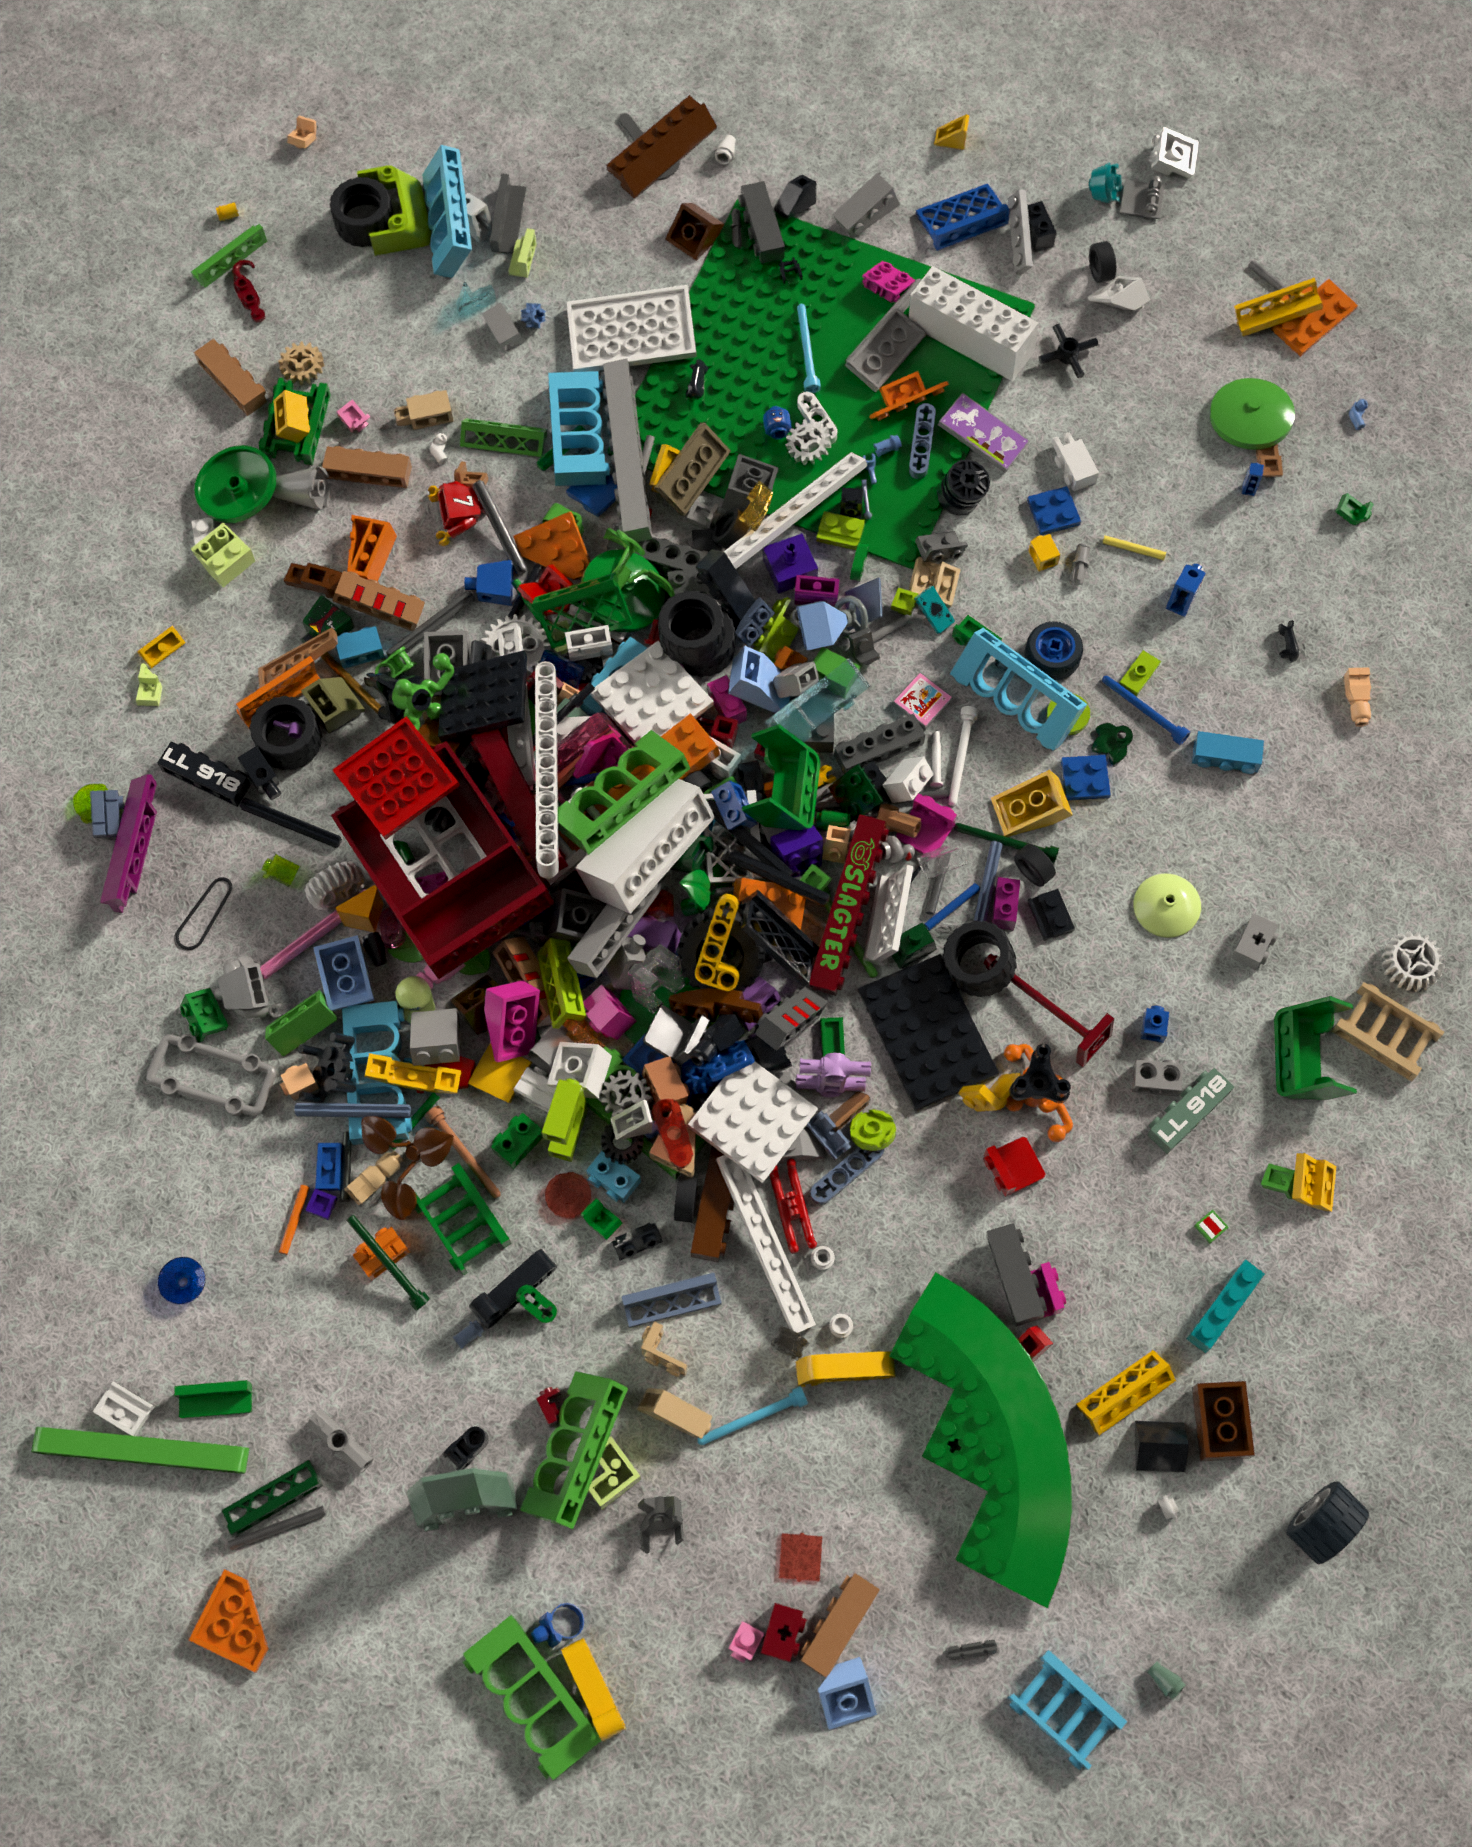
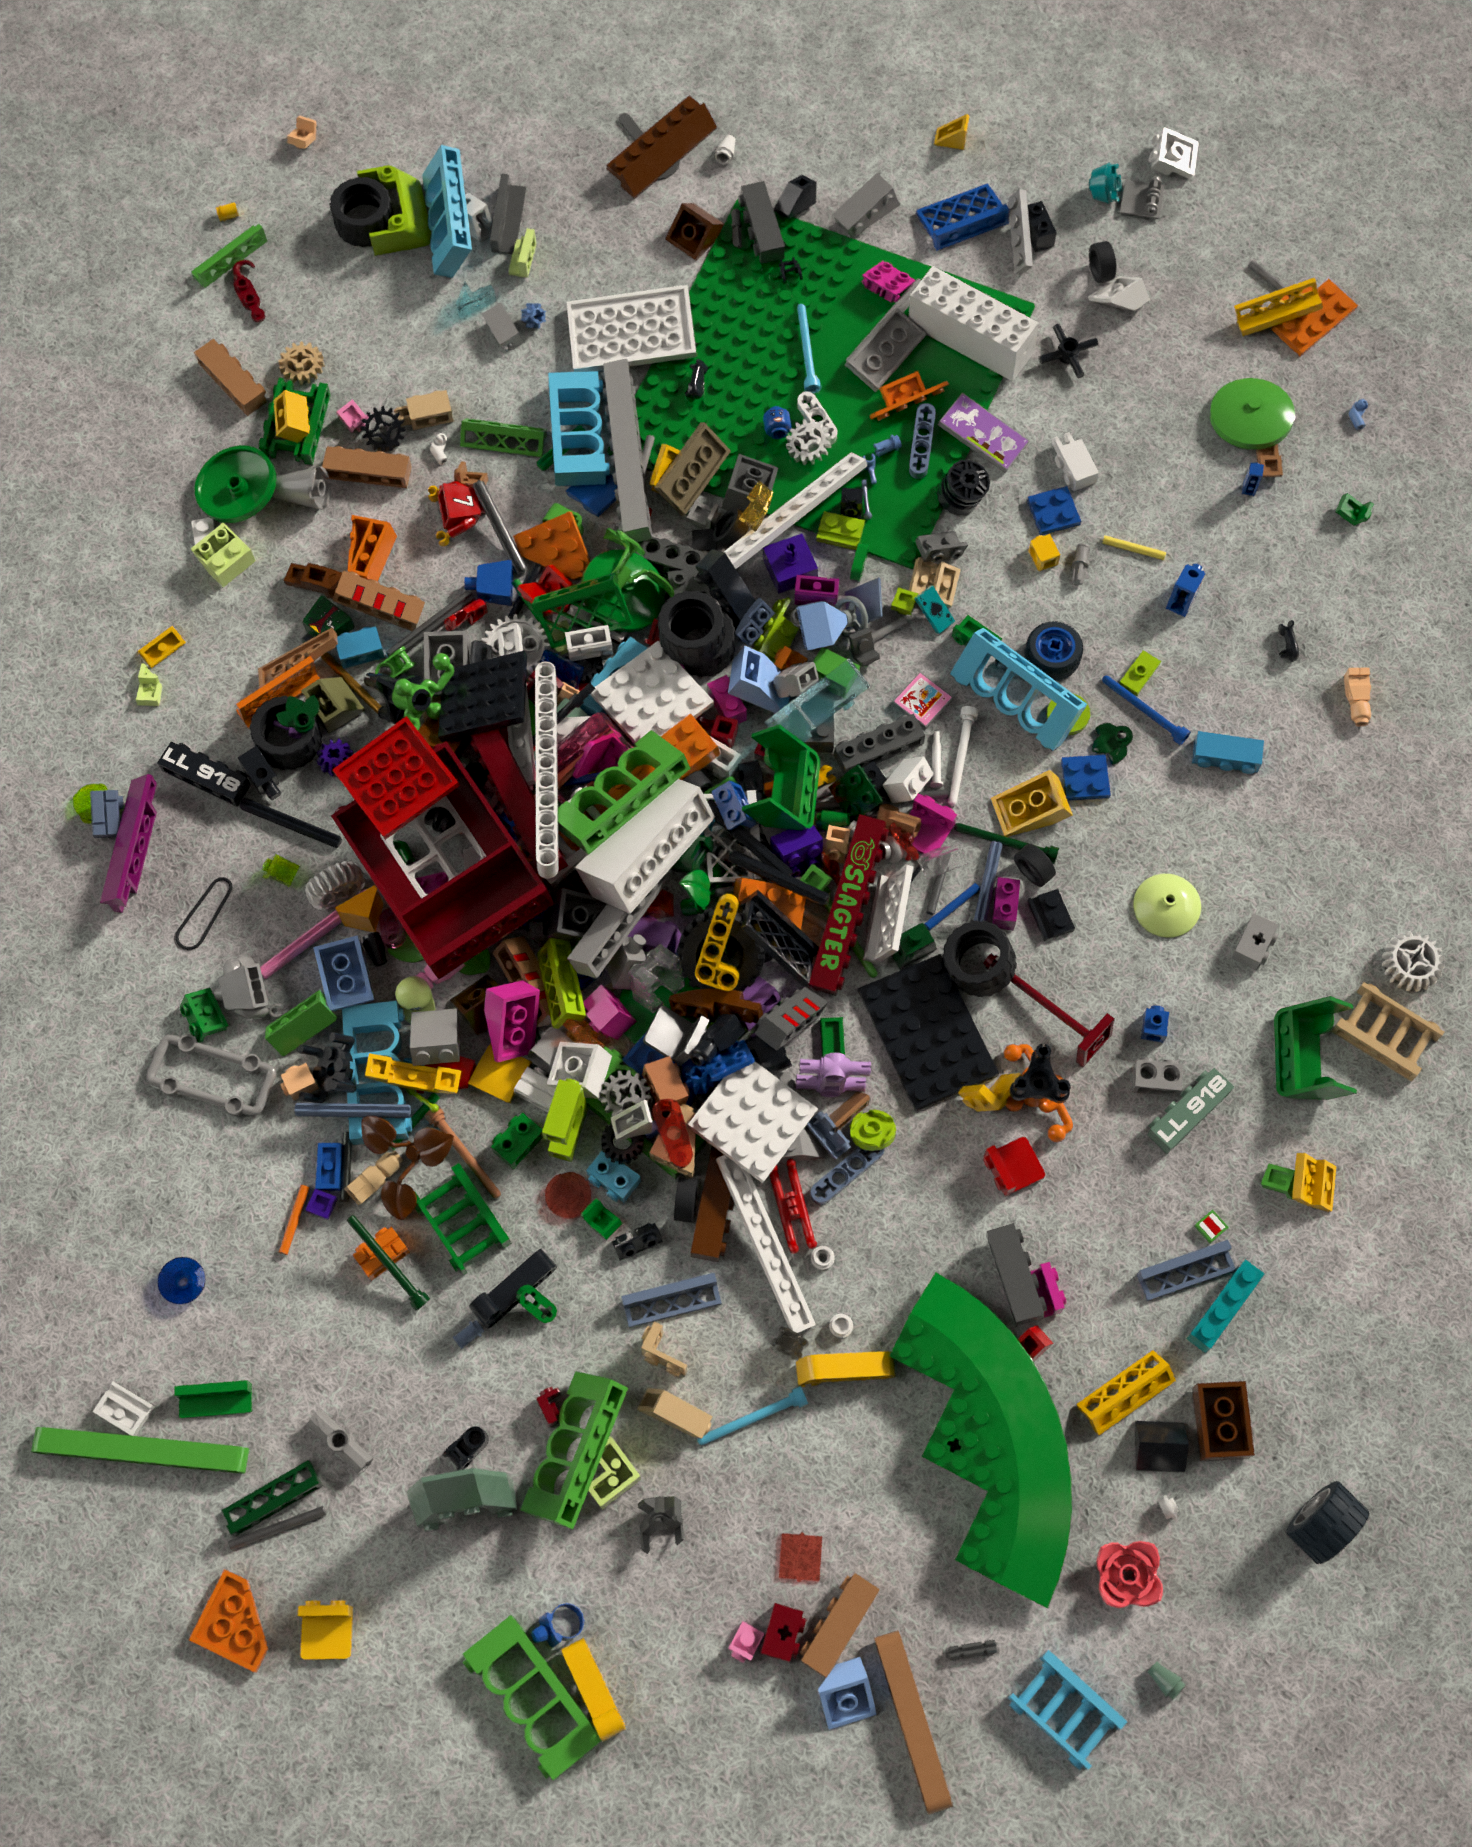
none -> dark green plate [276,695,320,733]
none -> yellow bracket [298,1600,353,1660]
none -> dark purple gear [317,739,354,777]
none -> black gear [360,405,406,452]
none -> lime hinge [406,1088,439,1113]
none -> red slope [444,599,488,631]
none -> clear red piece [821,851,841,886]
none -> medium nougat beam [874,1630,953,1815]
none -> clear red piece [890,822,919,861]
none -> coral brick [1096,1541,1163,1608]
none -> sand blue fence [1136,1240,1236,1301]

